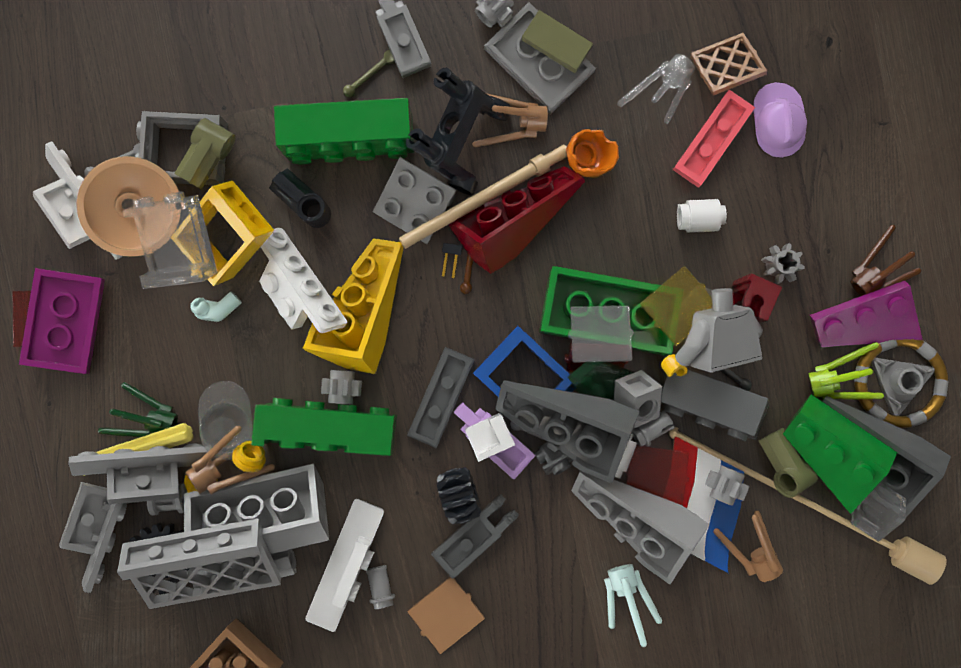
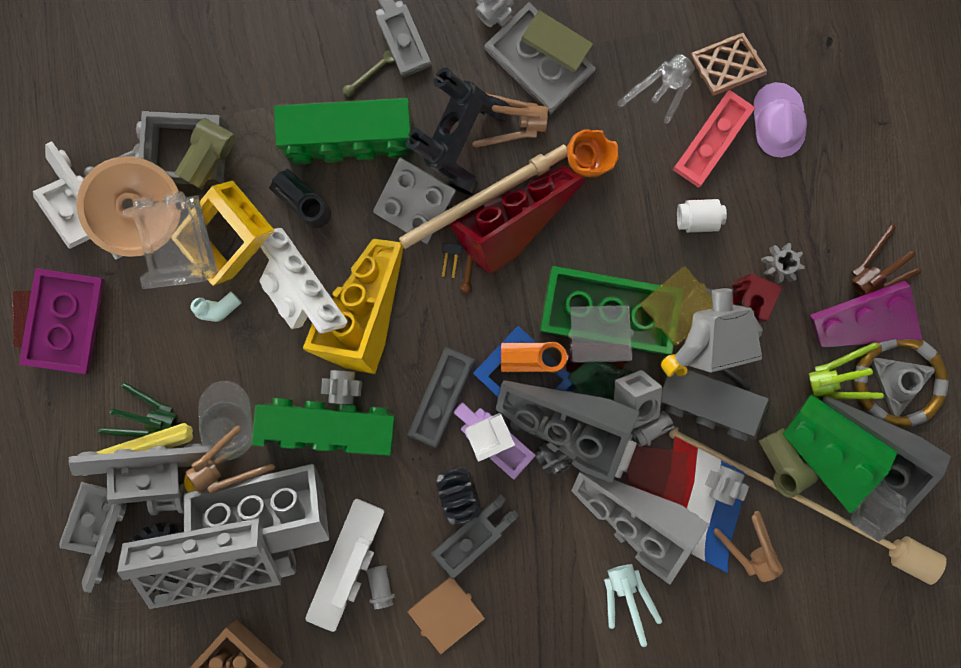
yellow plate [232,441,266,472] -> none
none -> orange piece [501,342,567,373]

